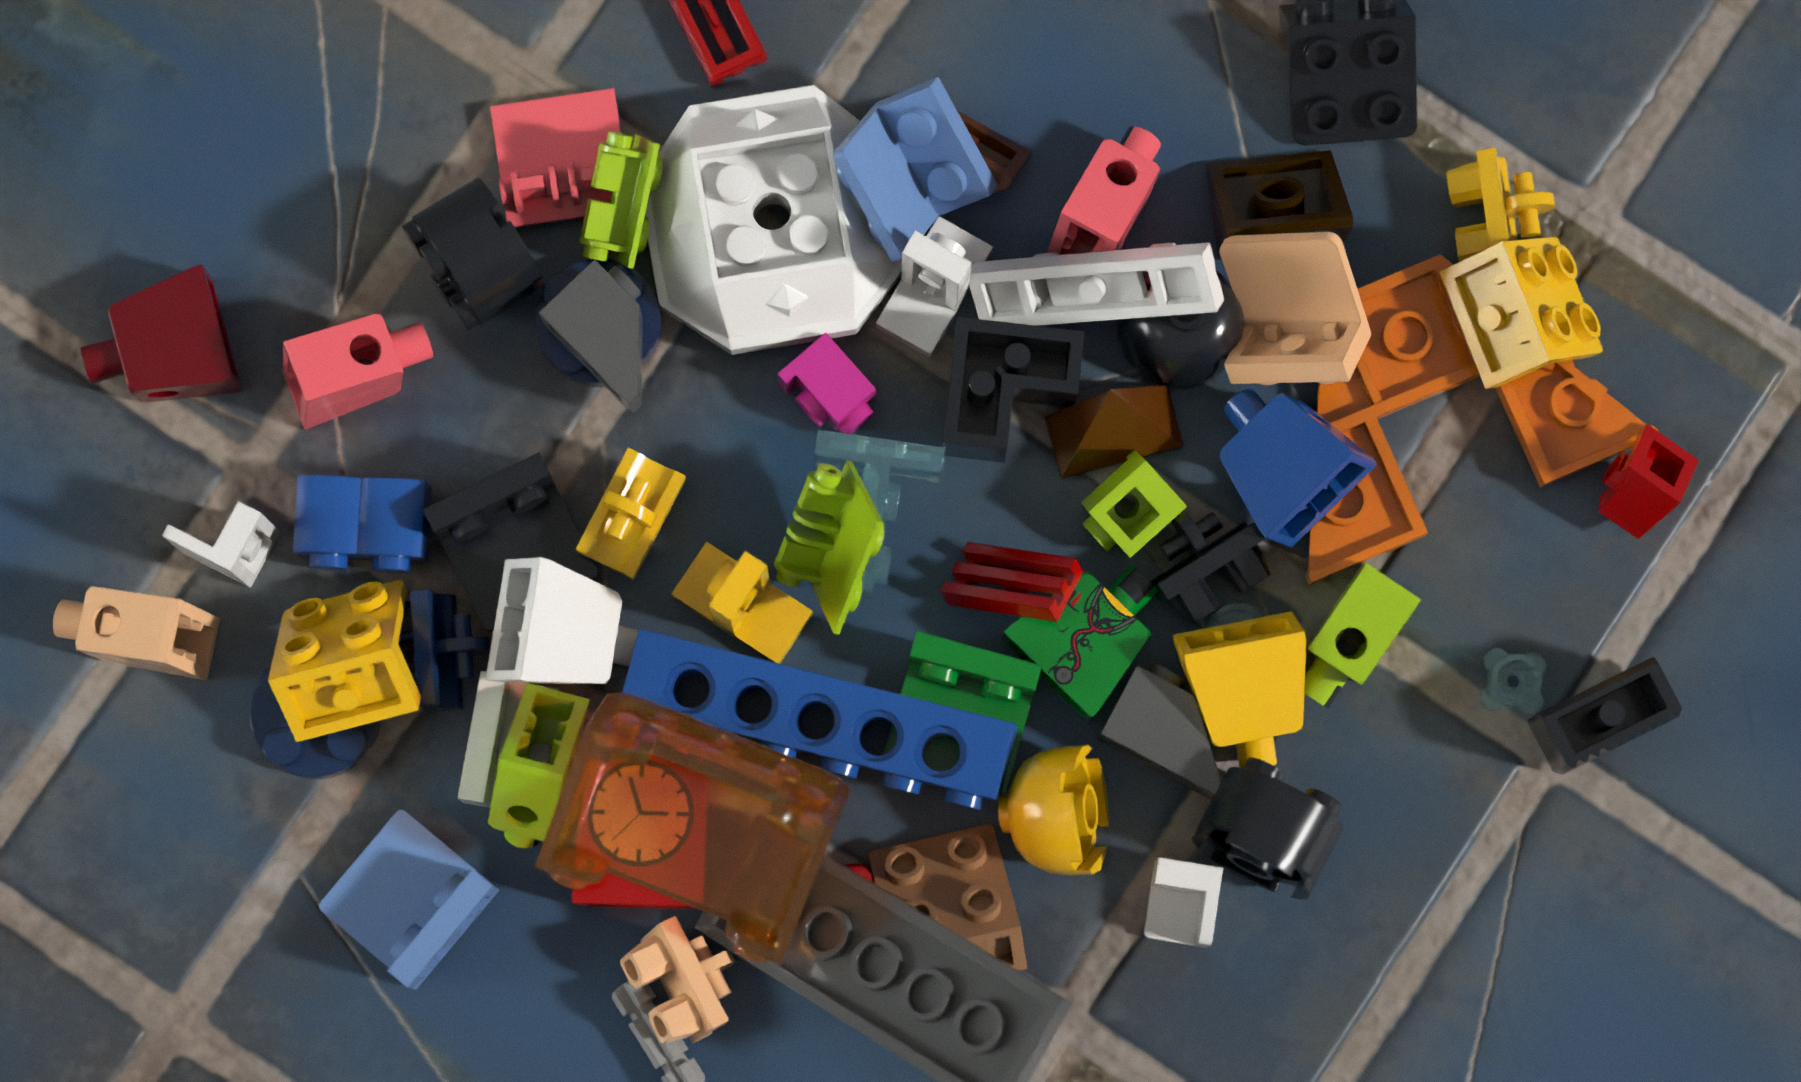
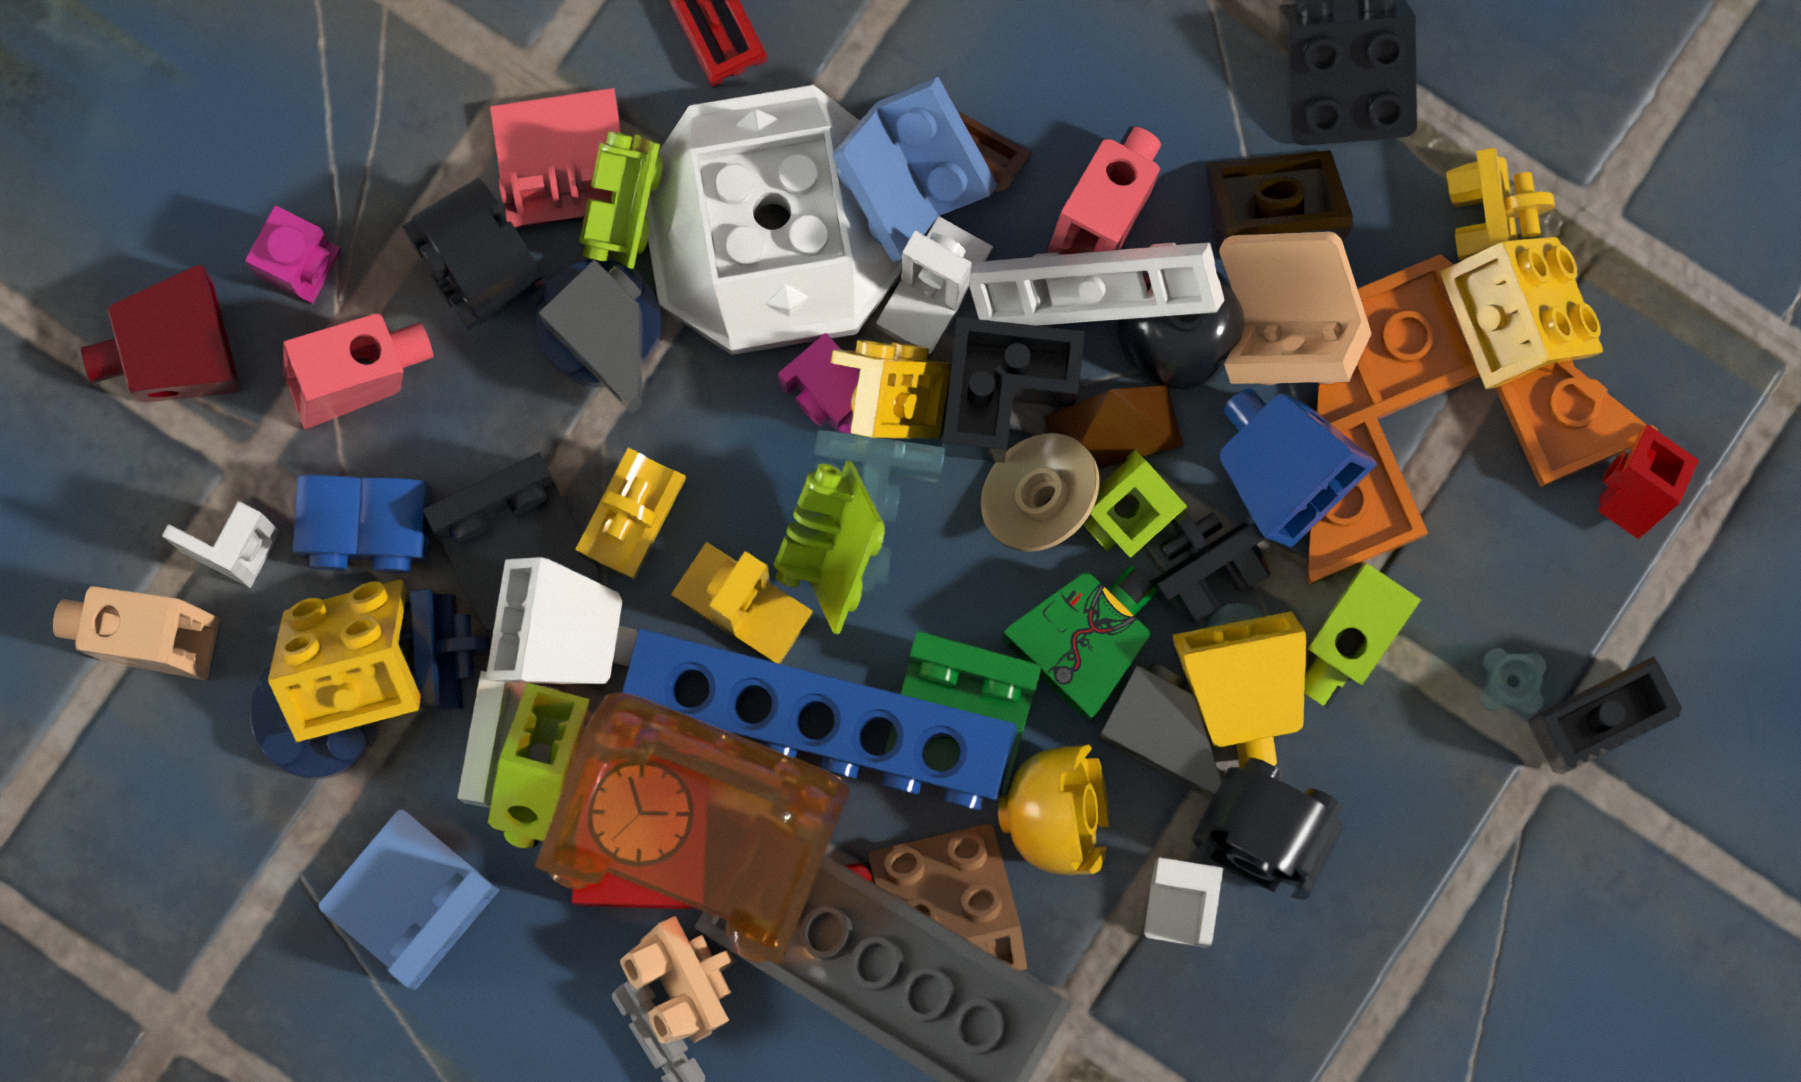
red tile [941,542,1083,622] -> none
none -> dark pink brick [245,205,342,305]
none -> yellow bracket [831,340,952,439]
none -> tan dish [981,433,1099,552]

